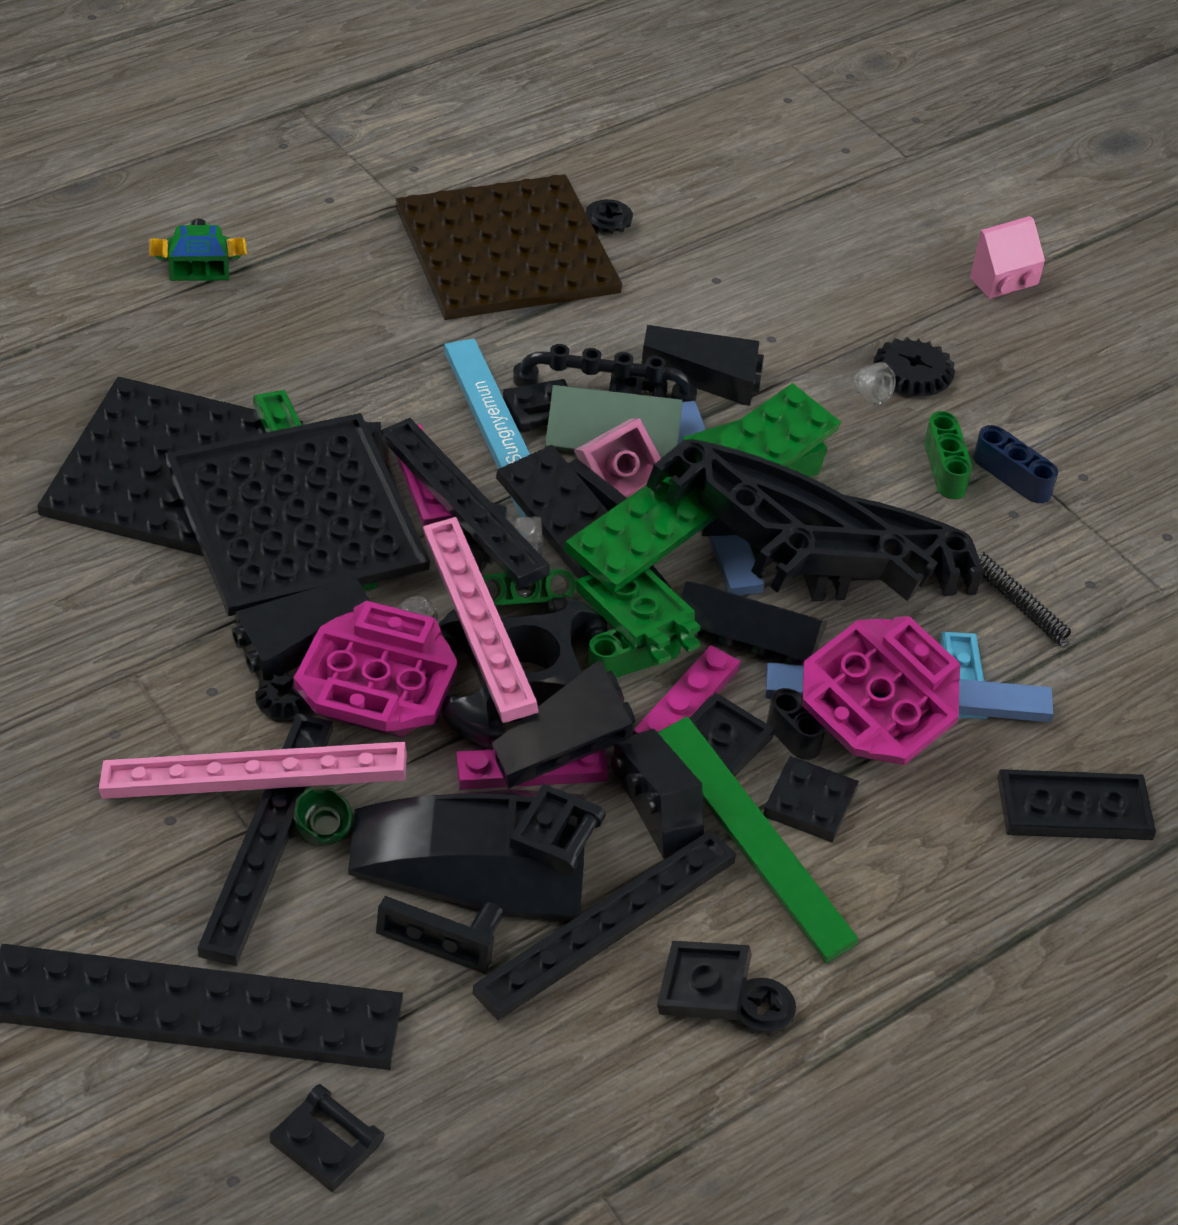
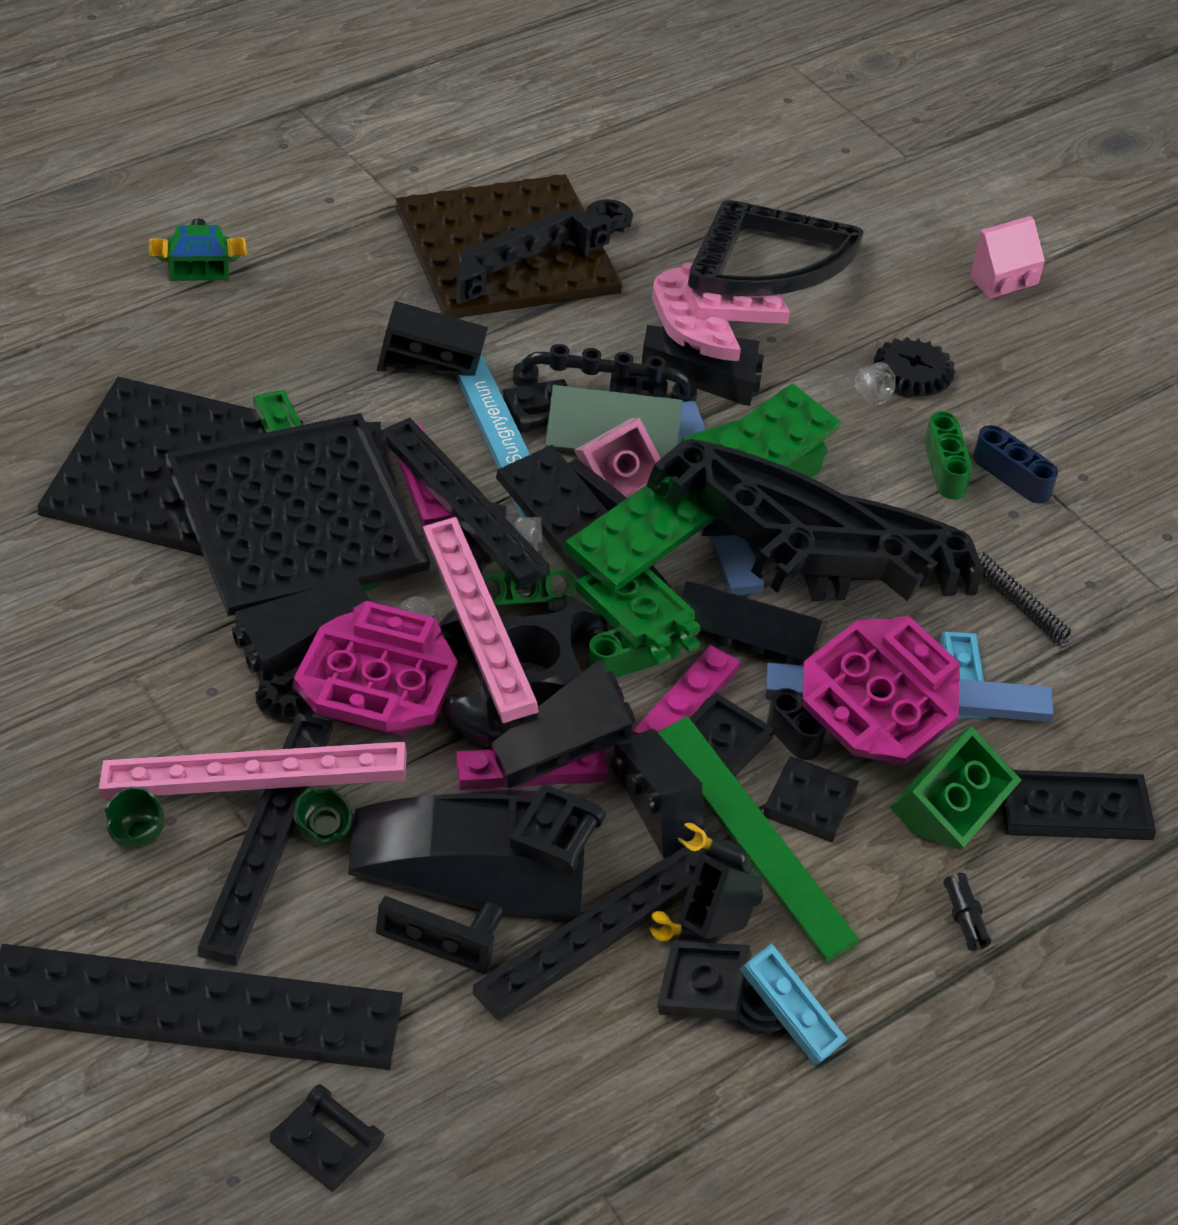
none -> dark green hair [104,787,165,849]
none -> black wedge [376,301,488,376]
none -> black slope [456,210,612,304]
none -> black torso [649,823,763,943]
none -> bright pink plate [652,263,790,361]
none -> black beam [688,200,863,296]
none -> medium azure tile [739,943,848,1066]
none -> green slope [889,726,1021,850]
none -> black pin [943,872,992,951]

